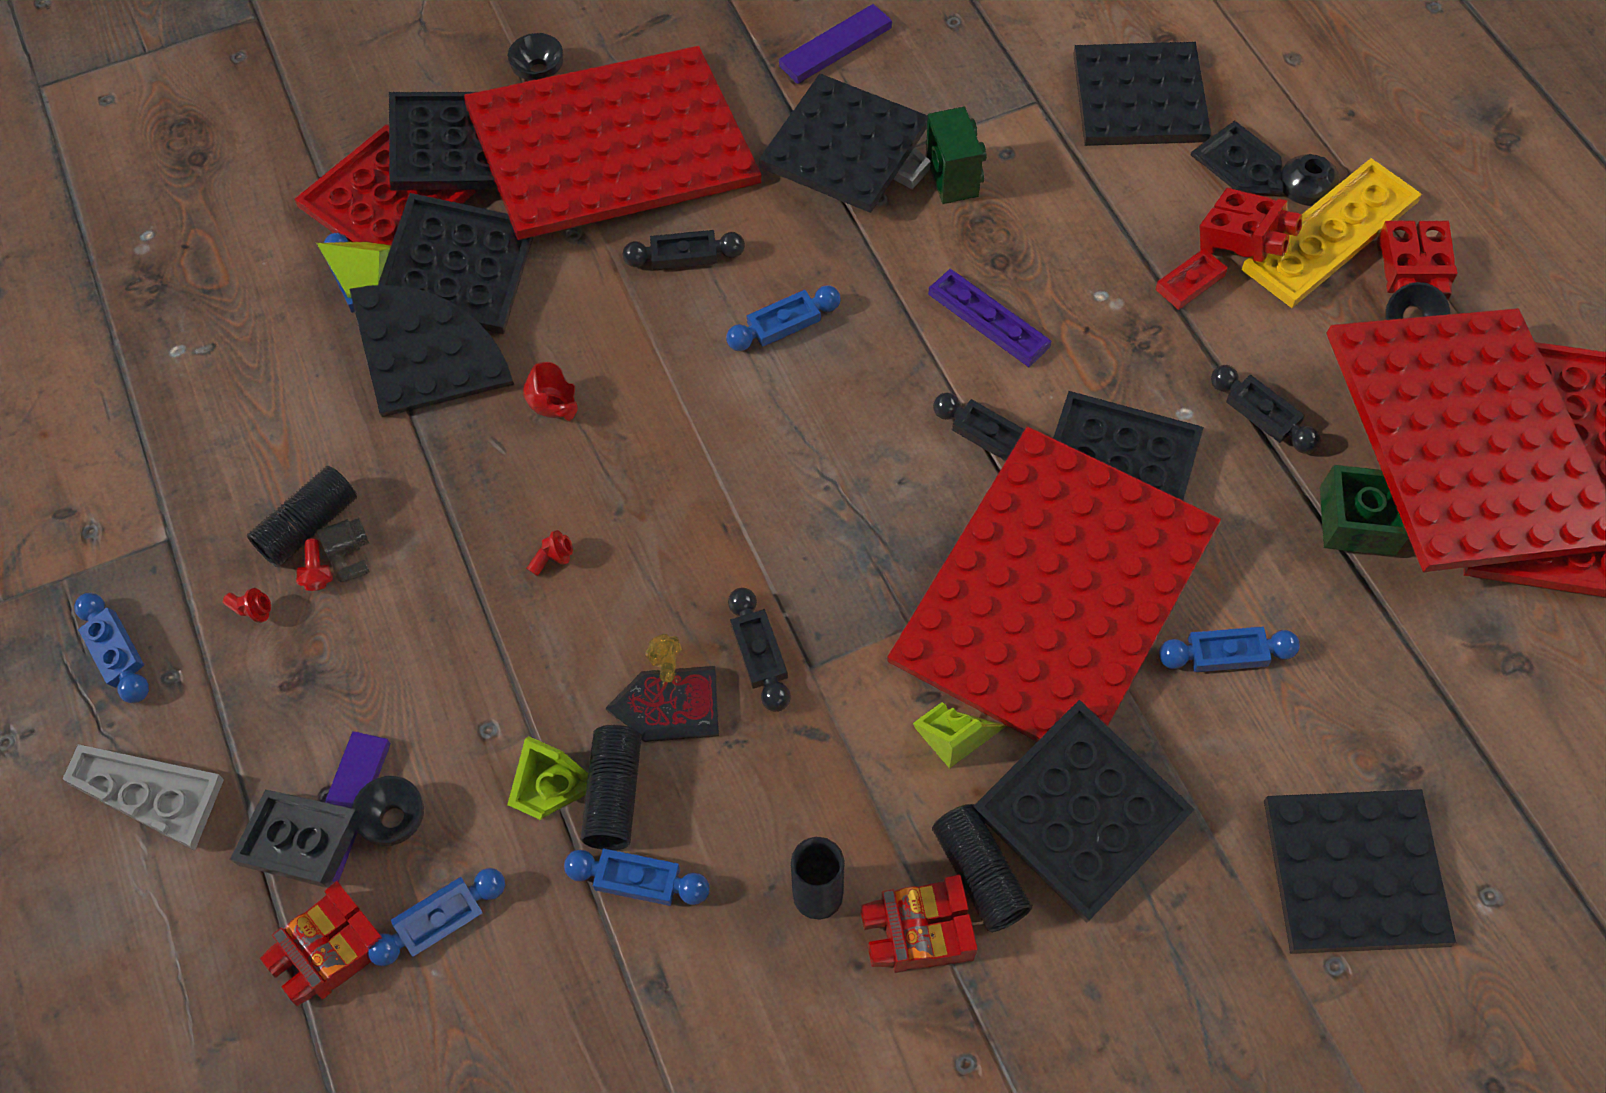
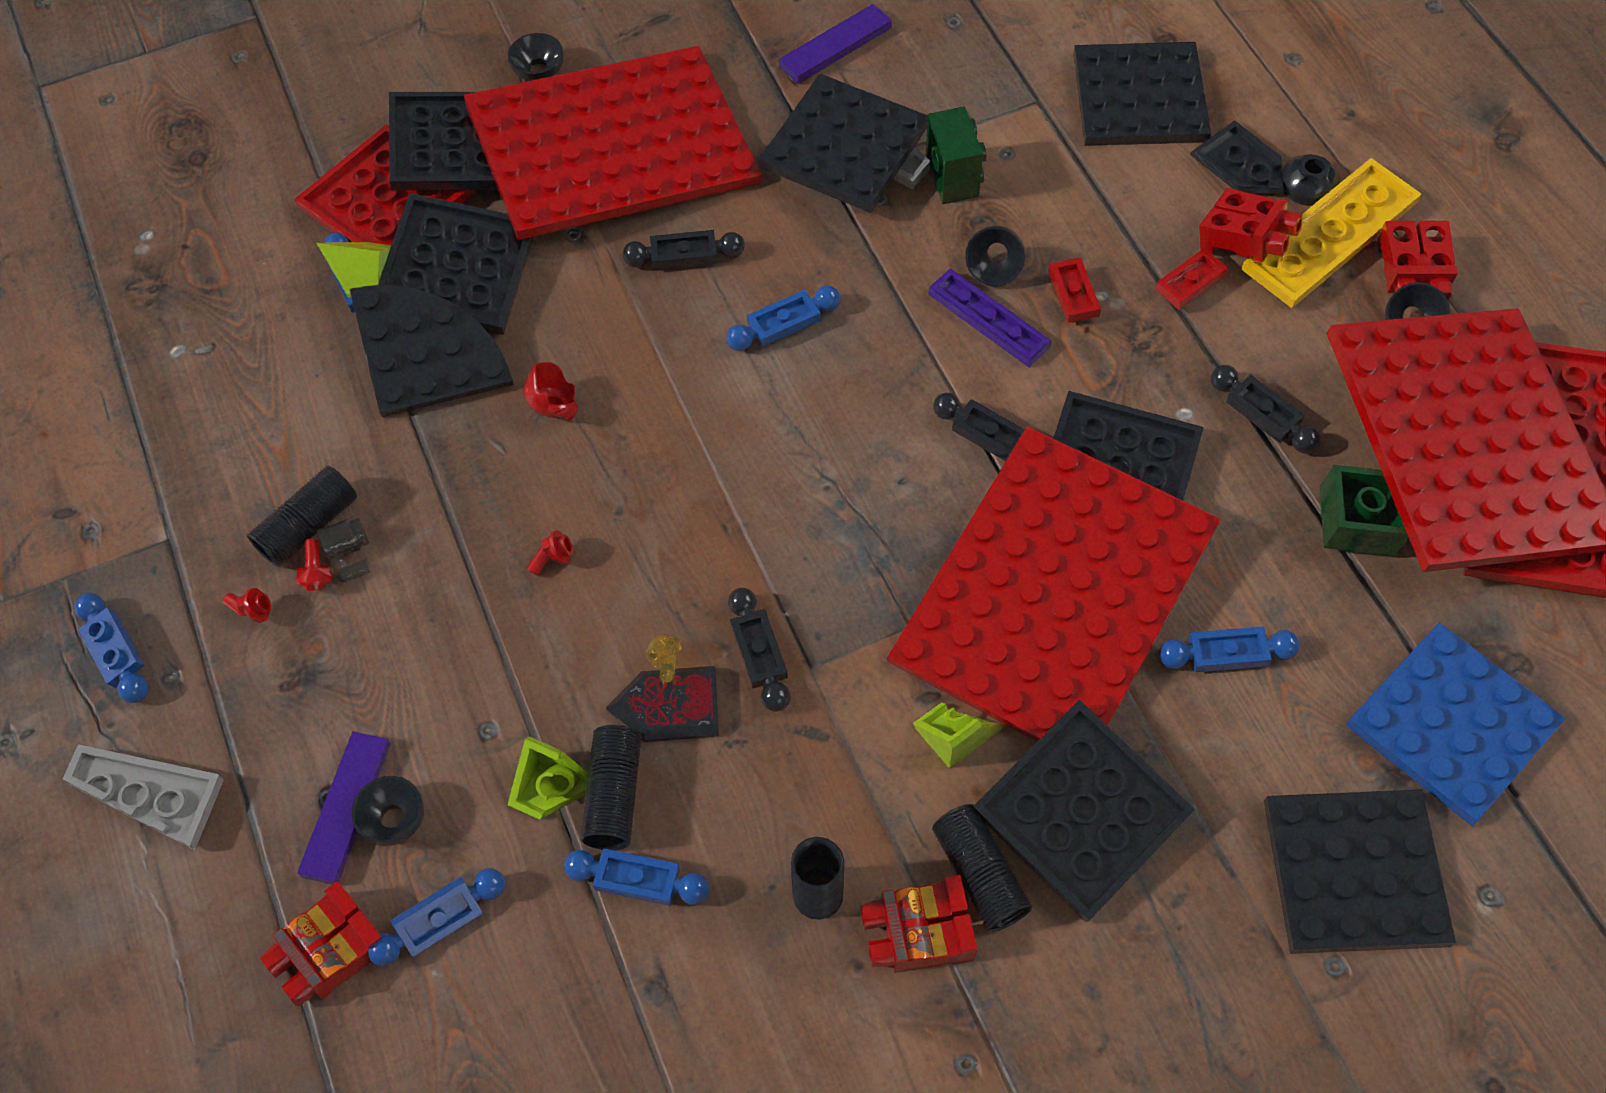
black plate [230,789,363,888] -> none
none -> black piece [965,225,1026,286]
none -> red plate [1048,257,1101,323]
none -> blue plate [1346,622,1566,826]

